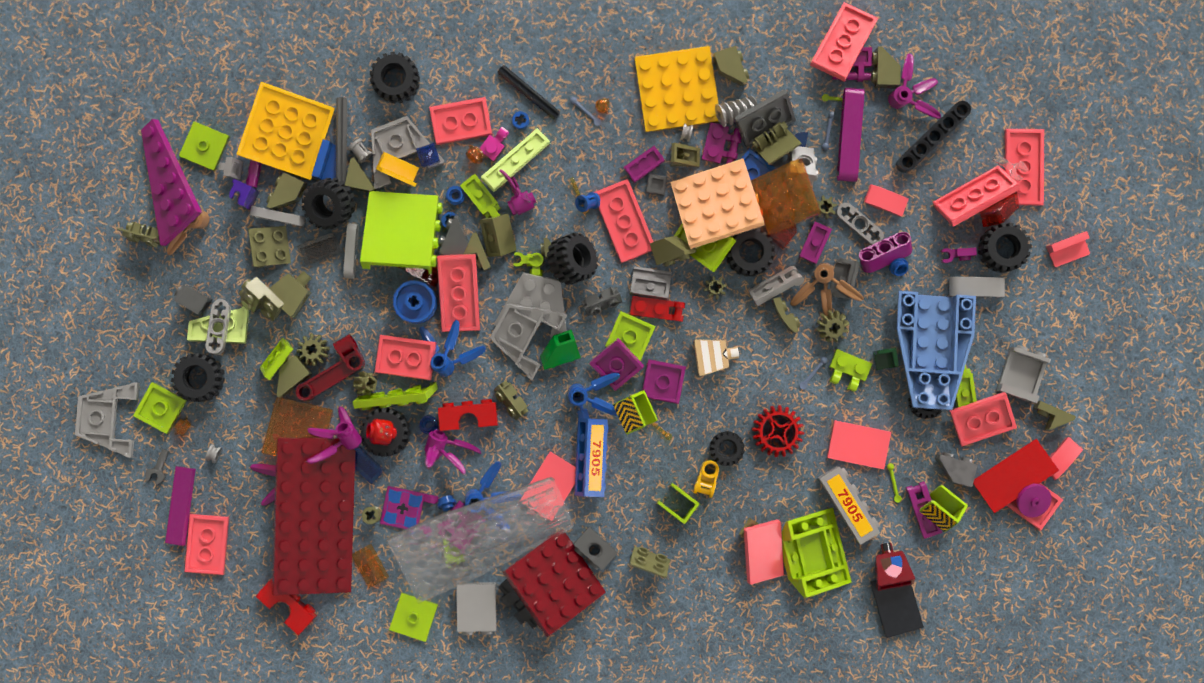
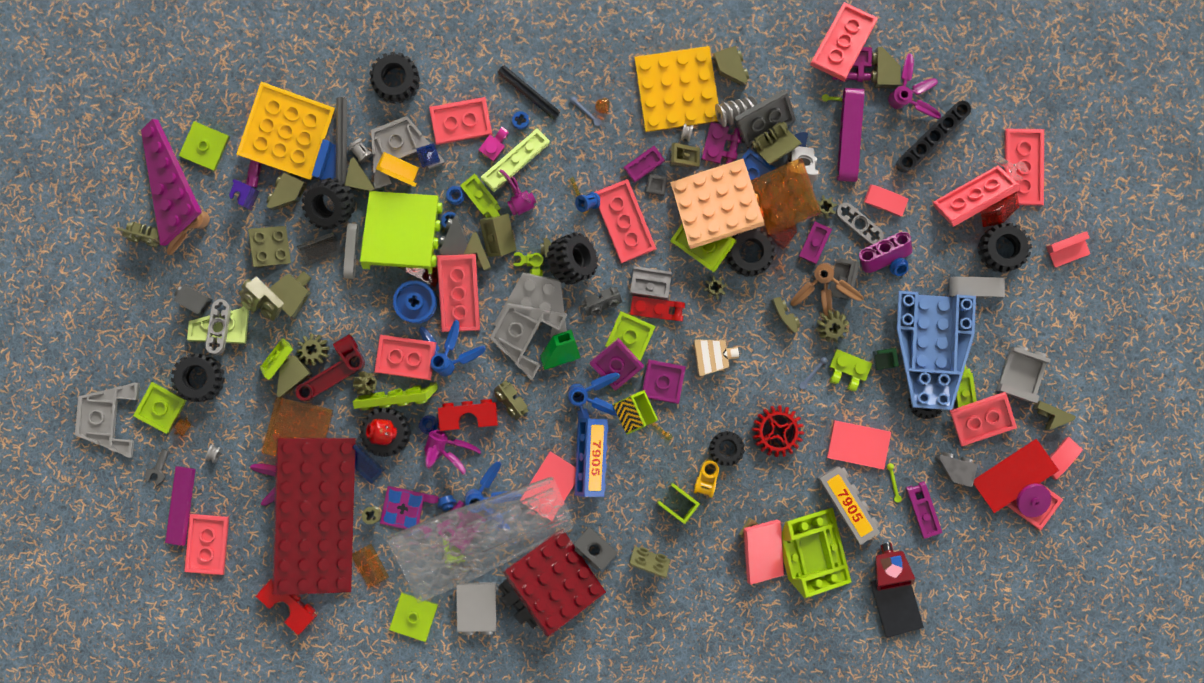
light grey tile [218,157,243,180] -> none
light grey beam [249,206,306,227] -> none
magenta plant [307,406,362,463] -> none
clear orange plate [466,144,484,164] -> none
olive slope [650,236,697,267] -> none
light grey plate [748,266,804,306] -> none
sand blue hinge [822,111,834,150] -> none
lime piece [919,485,968,532] -> none
magenta plate [941,247,977,263] -> none

